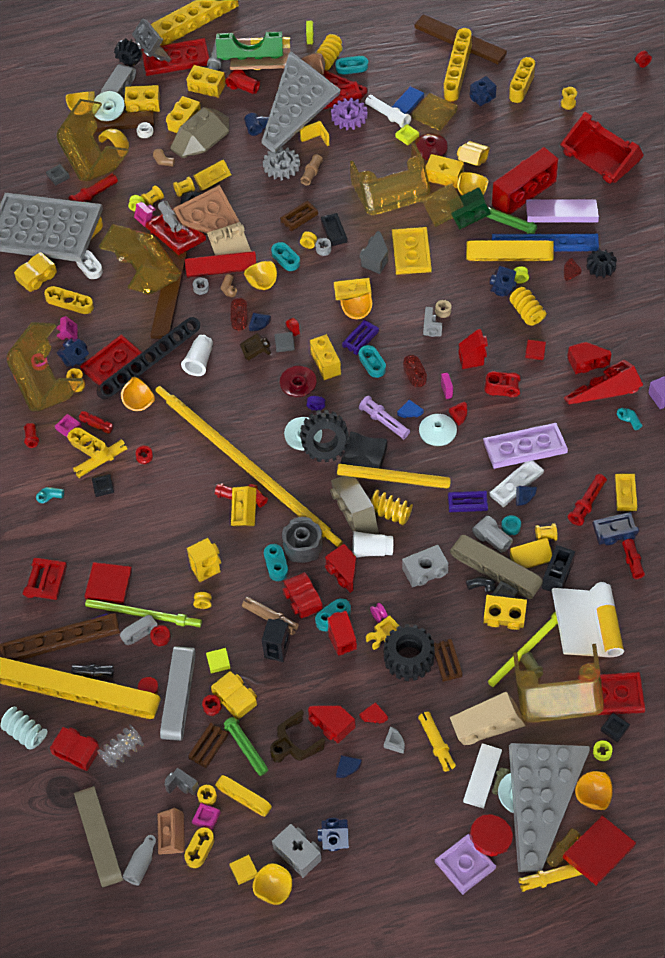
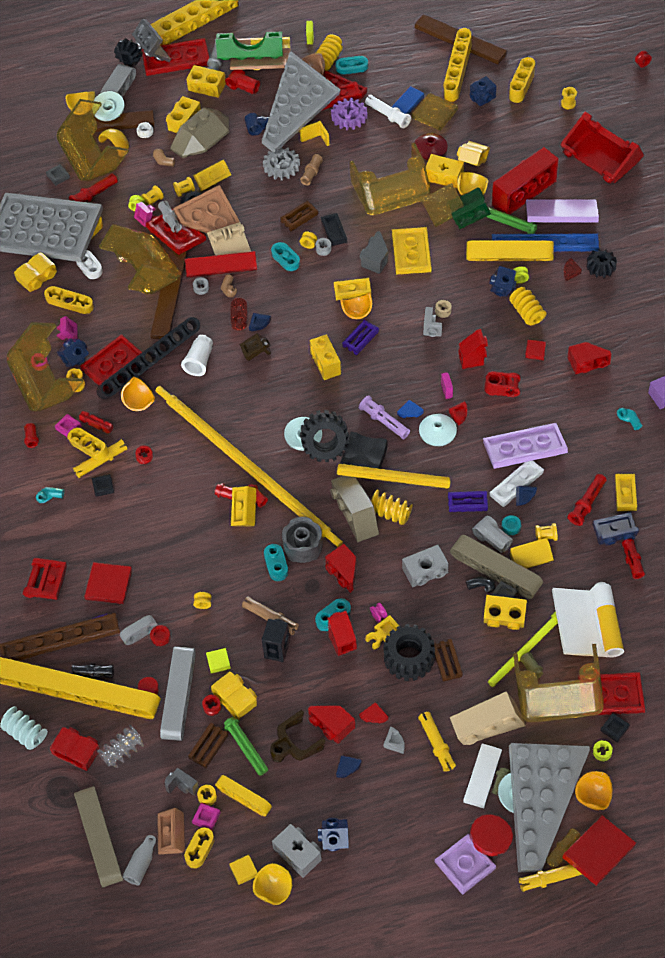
lime bar [85,599,202,627] -> none
yellow brick [125,85,160,113] -> none
yellow brick [187,538,221,582] -> none
yellow helmet [244,261,277,290] -> none
dark grey tile [274,332,295,352] -> none
dark red dish [280,366,317,397] -> none
red brick [282,572,323,619] -> none
red tile [285,318,300,337] -> none
dark purple tile [306,396,326,411] -> none
white plant [352,531,393,558] -> none
teal plate [359,345,386,378] -> none
neon yellow tile [395,124,419,146] -> none
clear red beam [403,355,427,387] -> none
black brick [542,545,576,592] -> none
red wedge [563,360,643,405] -> none

